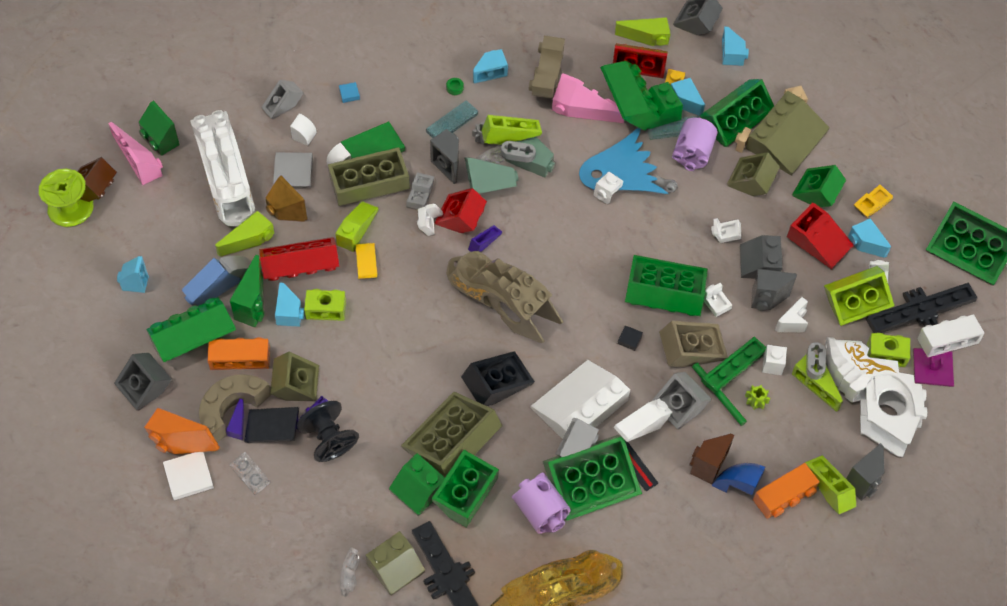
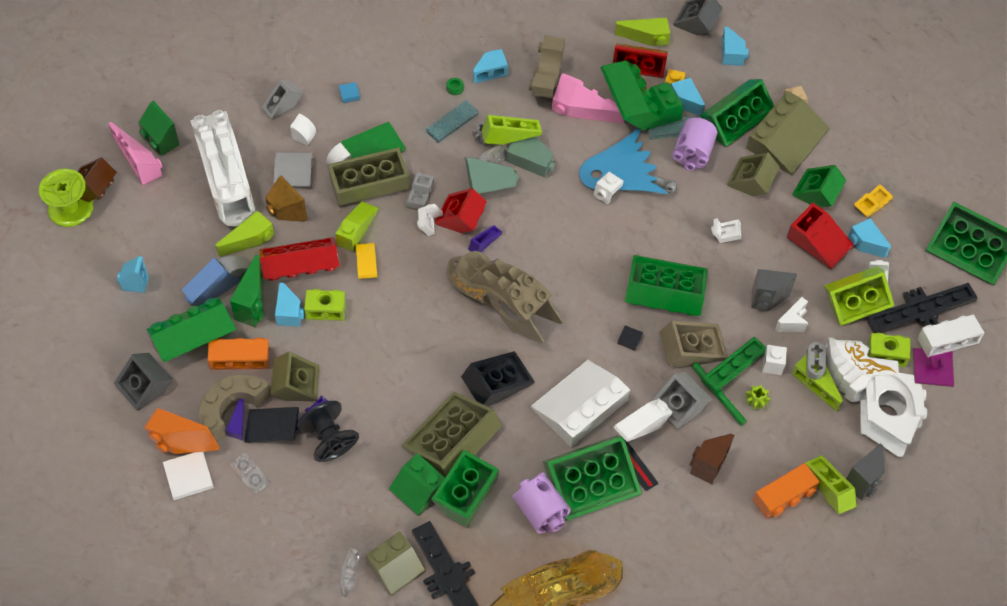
dark grey slope [430,129,459,184] -> none
light grey beam [501,141,536,162] -> none
light grey slope [555,418,599,457] -> none
white bracket [704,283,732,317] -> none
blue brick [712,463,766,495] -> none
tan plate [735,127,752,153] -> none
dark grey slope [740,235,782,279] -> none

